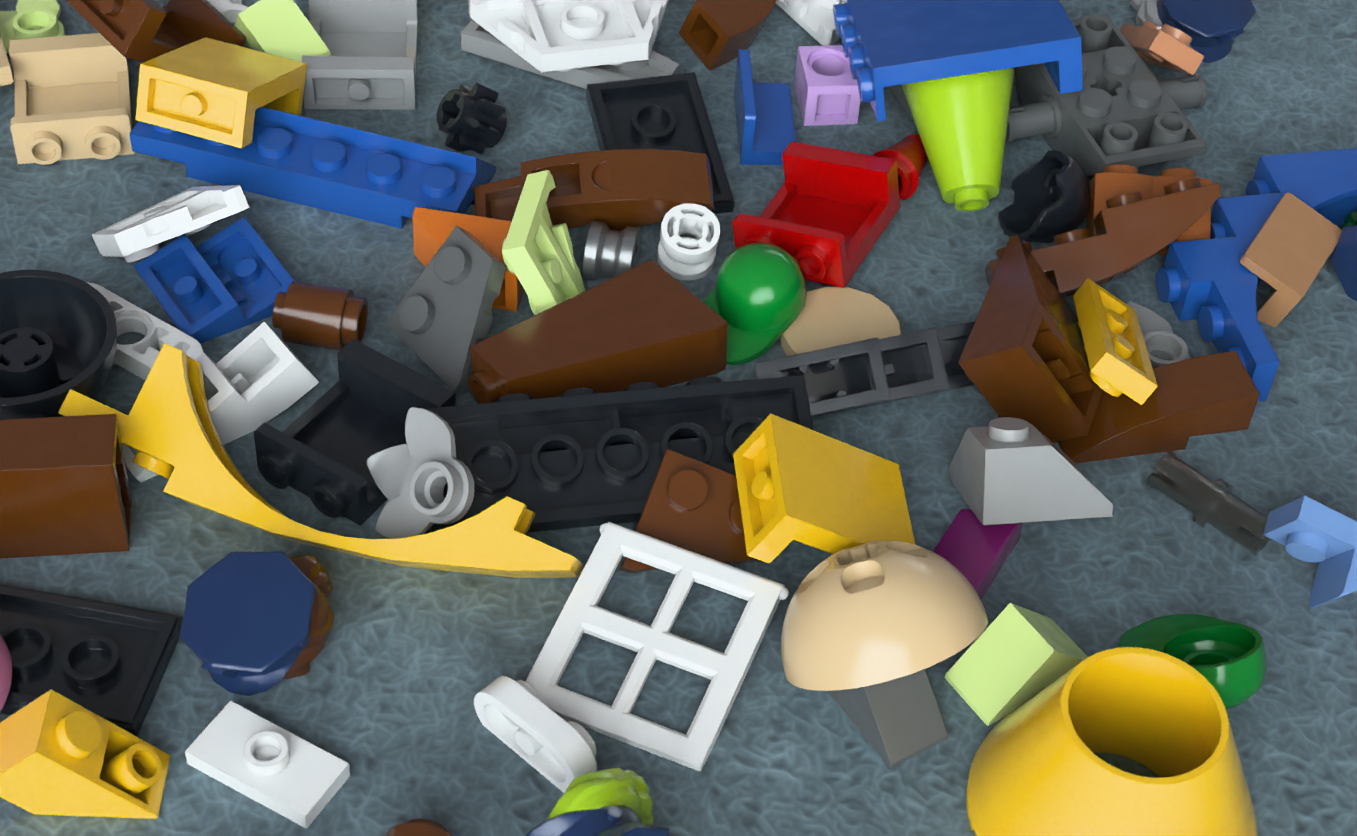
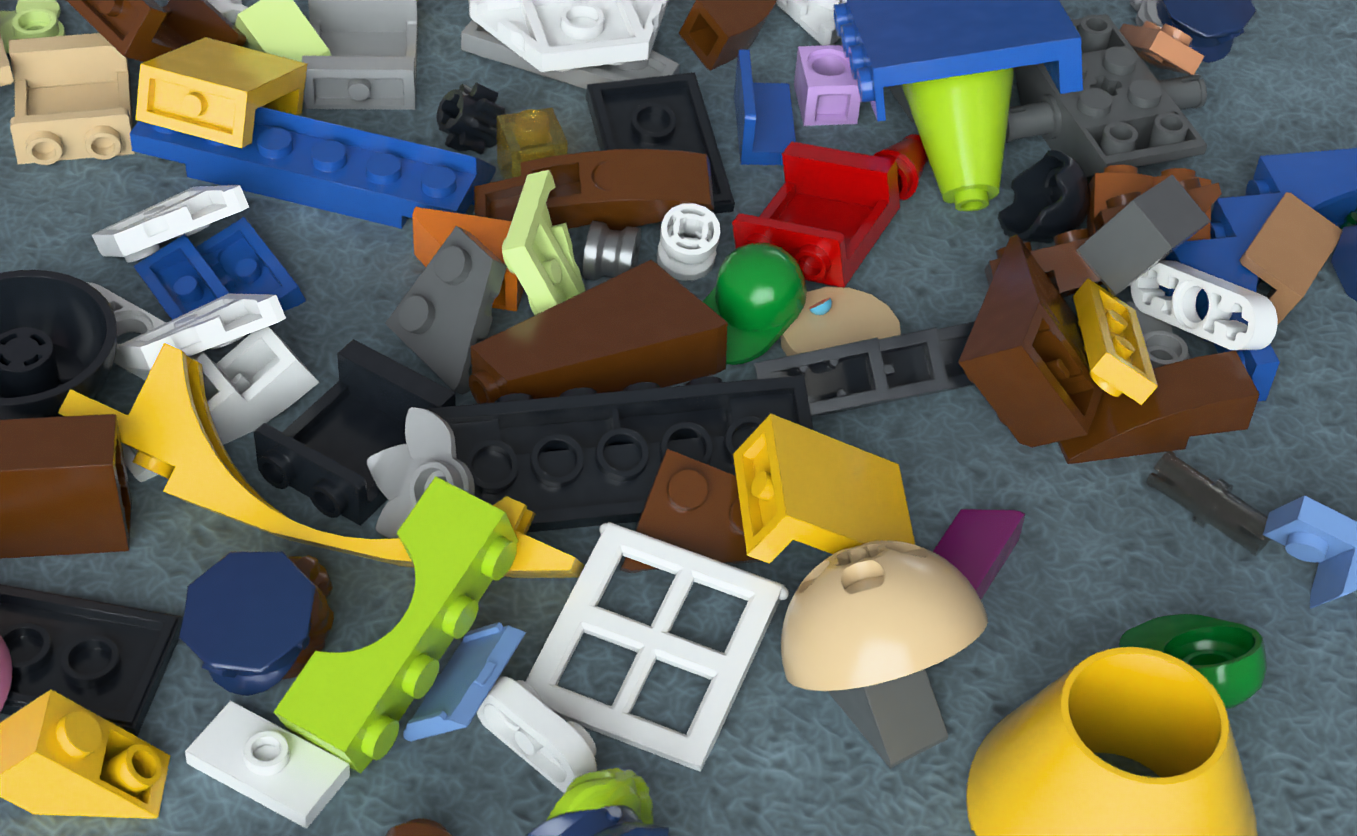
reddish brown brick [272,281,368,350] -> none
yellowish green slope [945,603,1088,726] -> none
light grey slope [949,417,1113,525] -> none
none -> white wing [118,294,286,371]
none -> lime arch [274,476,518,774]
none -> medium blue piece [403,622,526,742]
none -> clear yellow brick [497,107,568,180]
none -> medium azure piece [809,298,832,315]
none -> dark grey slope [1076,175,1211,297]
none -> white beam [1131,260,1278,350]

